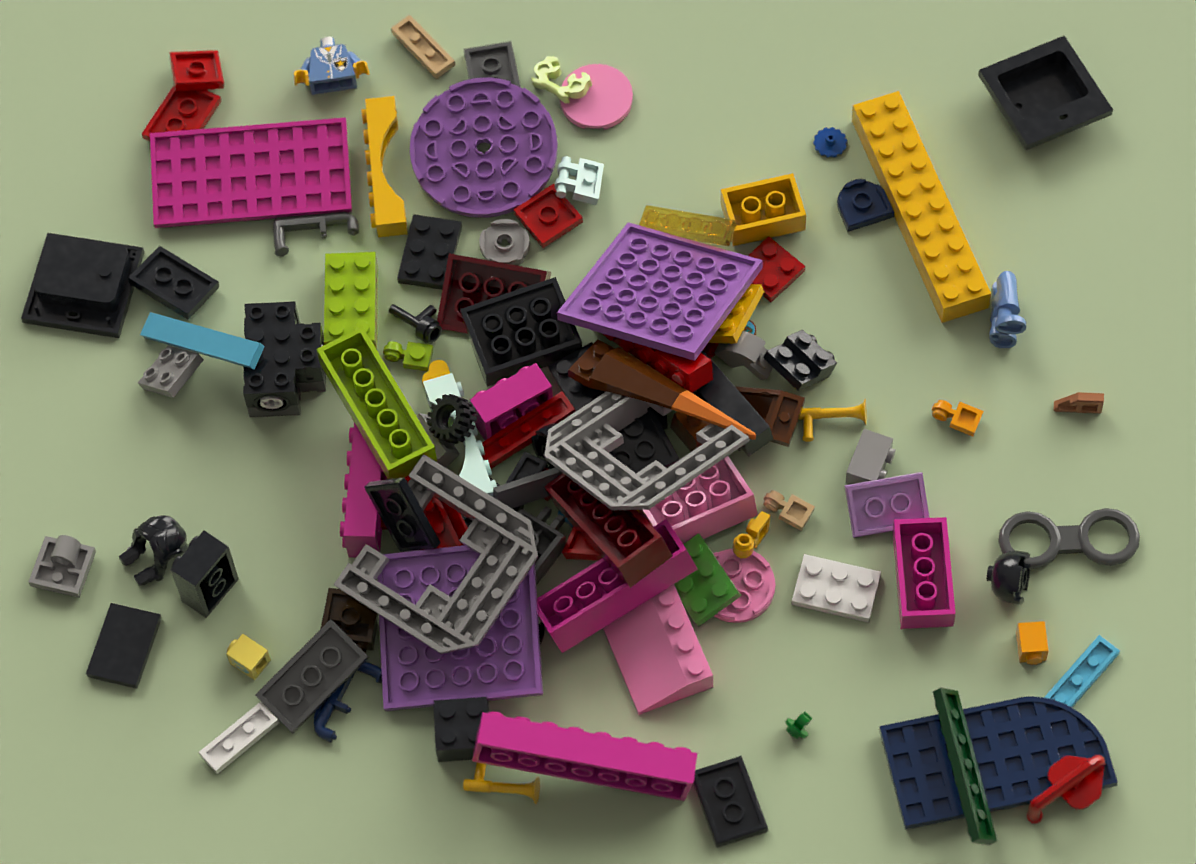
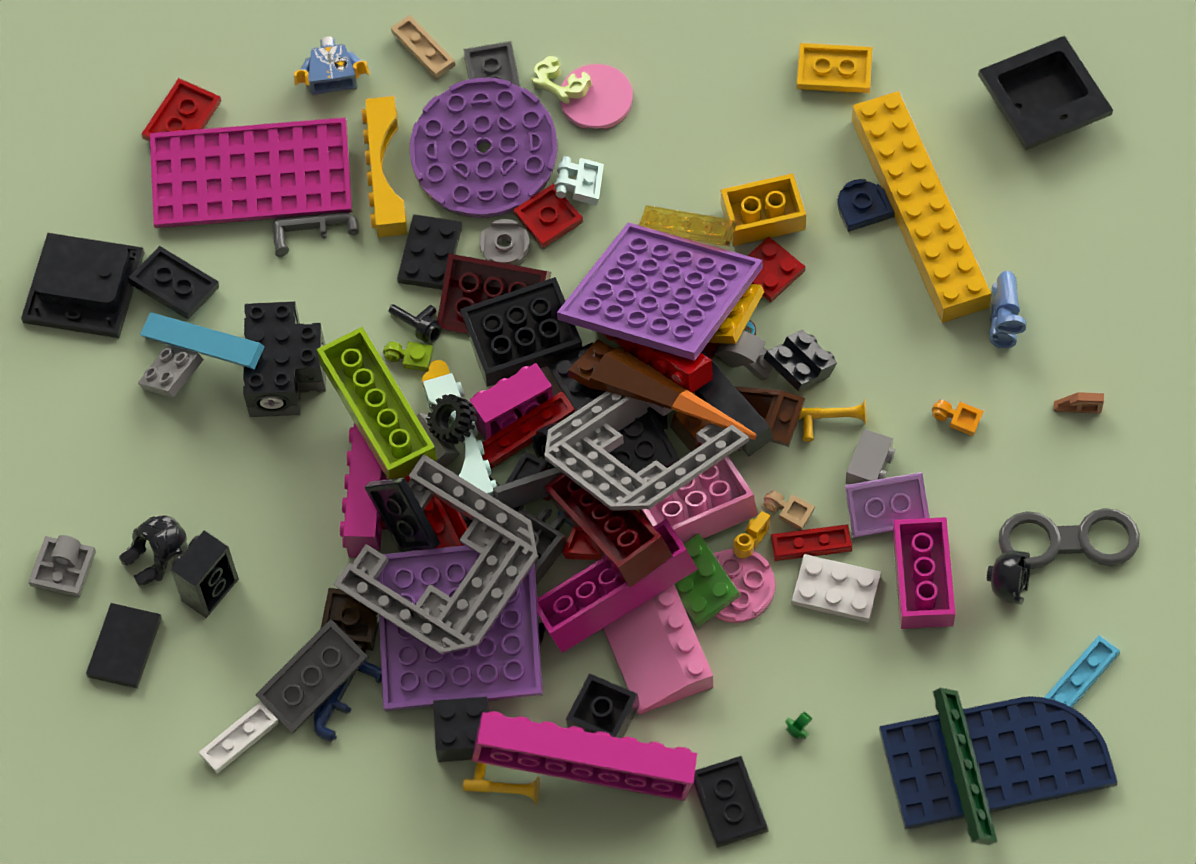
red tile [169,50,224,91] -> none
light yellow brick [226,633,271,680] -> none
lime brick [324,252,378,350] -> none
blue piece [813,127,847,158] -> none
light orange brick [1016,621,1049,665] -> none
red piece [1027,755,1105,824] -> none
none -> black brick [566,673,639,738]
none -> red tile [771,524,852,562]
none -> yellow plate [797,43,873,93]

